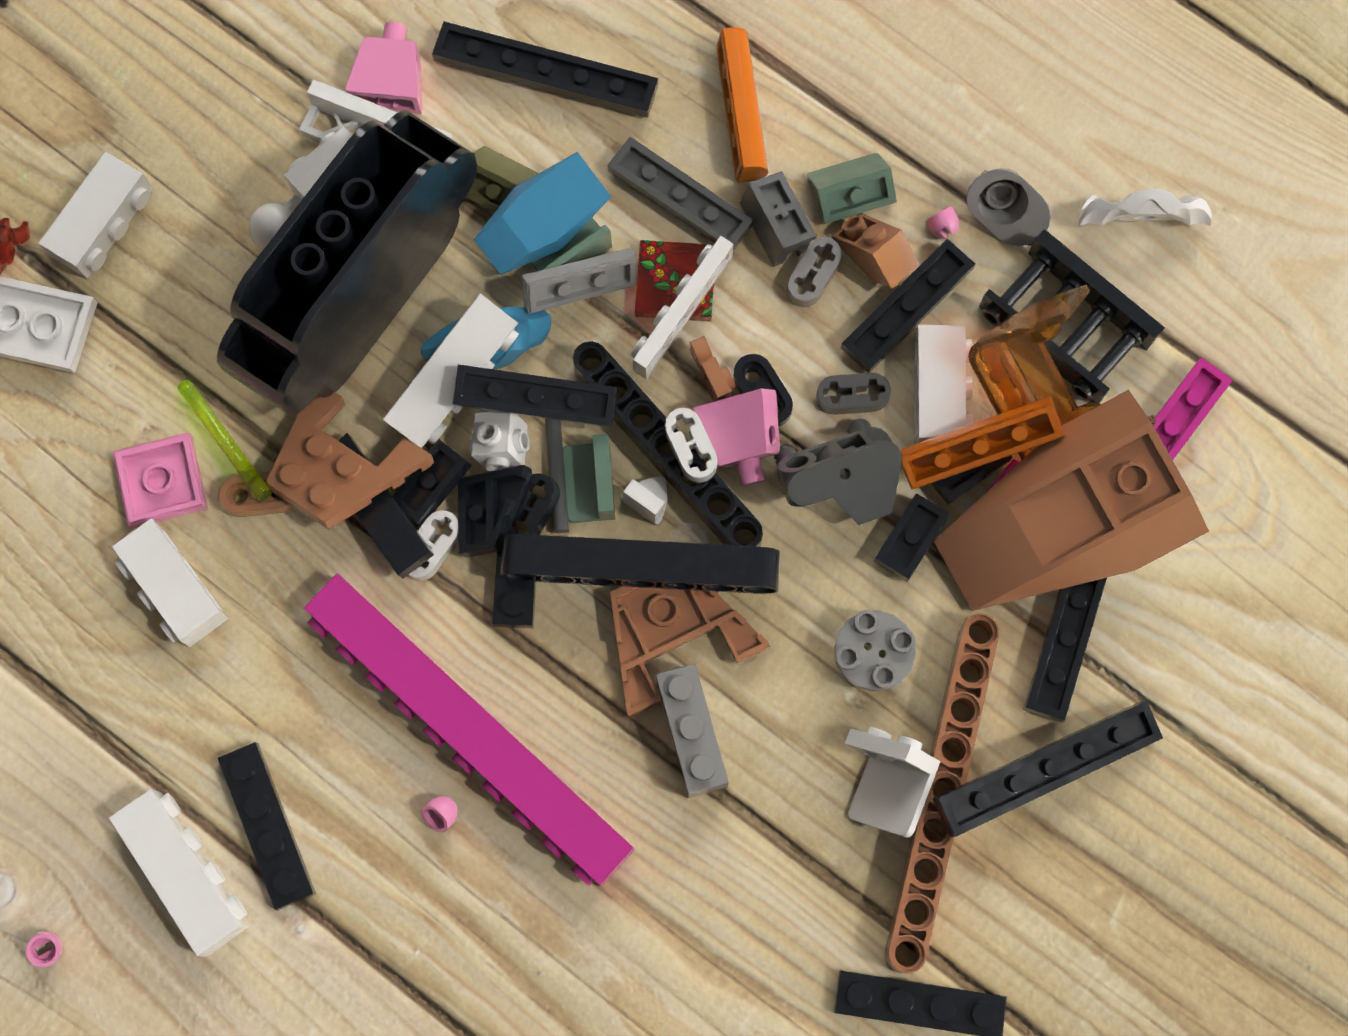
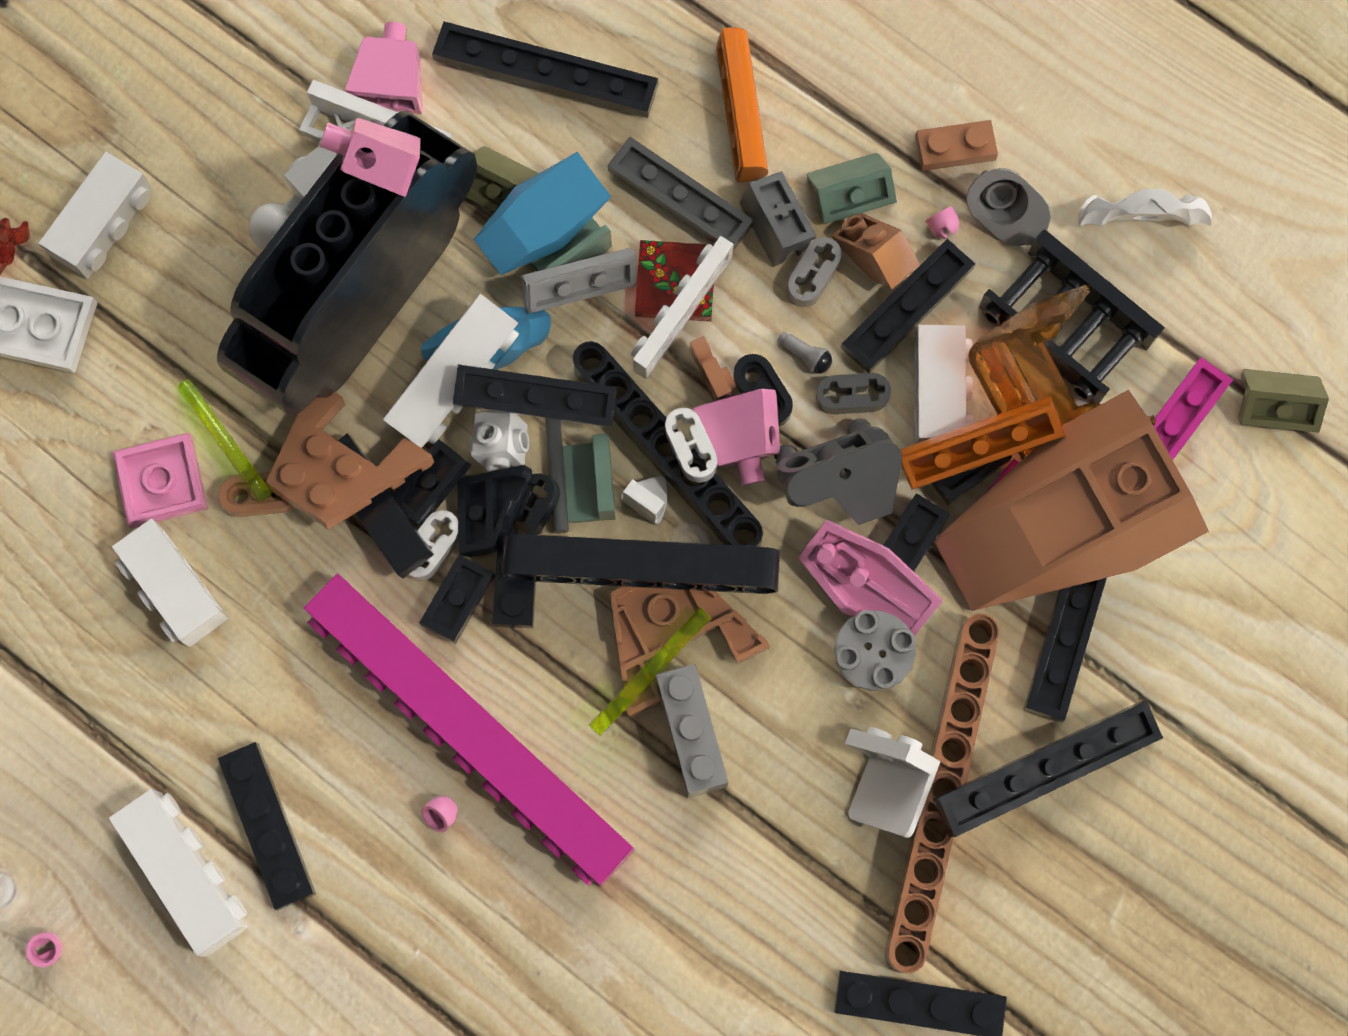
none -> bright pink torso [320,118,420,197]
none -> black plate [419,554,495,645]
none -> clear neon green bar [588,608,711,736]
none -> light grey piece [777,331,832,374]
none -> bright pink piece [798,519,943,637]
none -> nougat plate [915,120,998,171]
none -> olive panel [1238,369,1329,433]

